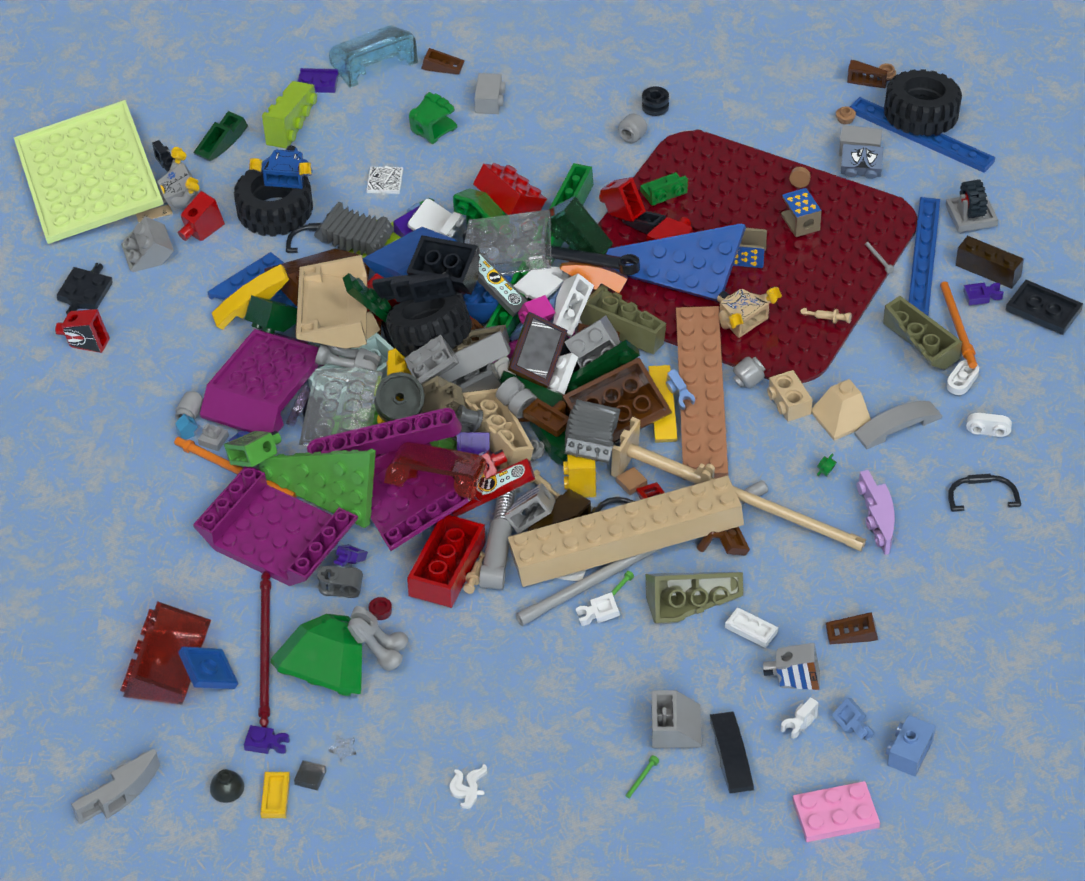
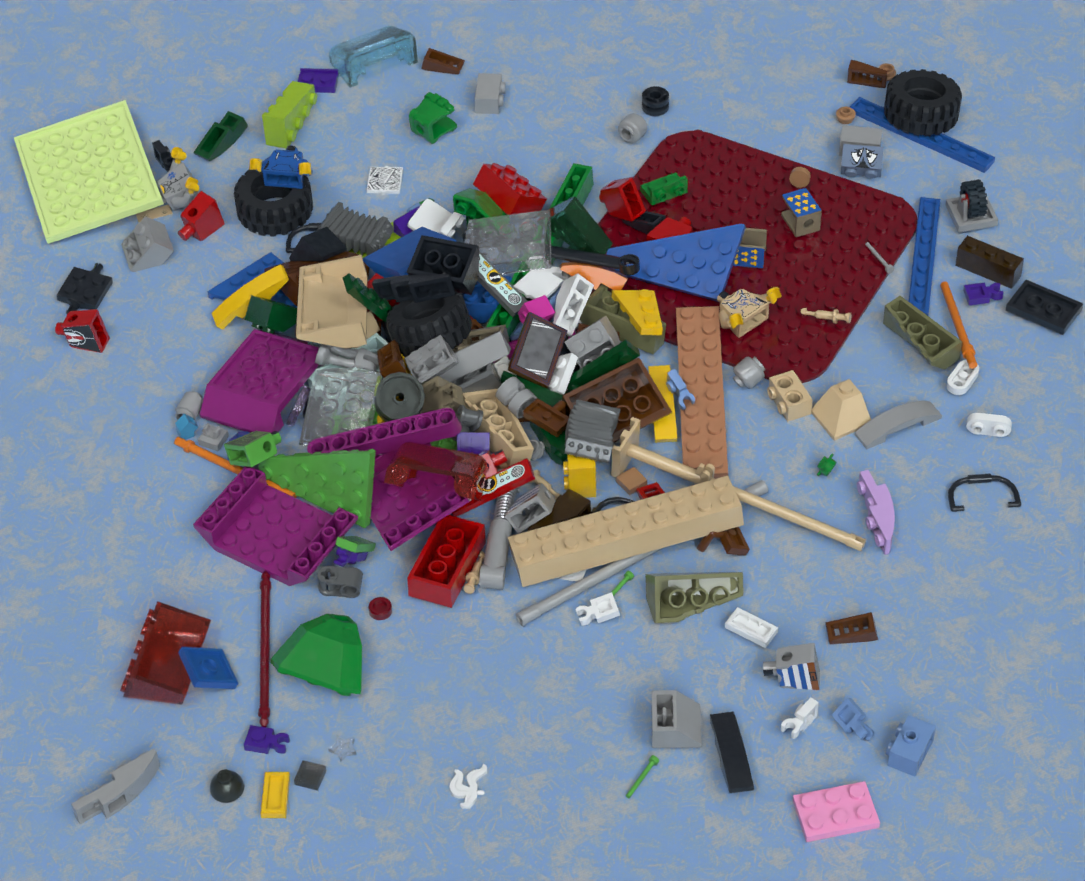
light grey piece [348,606,408,671] -> none
none -> black slope [289,227,347,261]
none -> bright green tile [336,536,376,553]
none -> reddish brown slope [377,340,406,378]
none -> yellow wing [612,289,663,335]

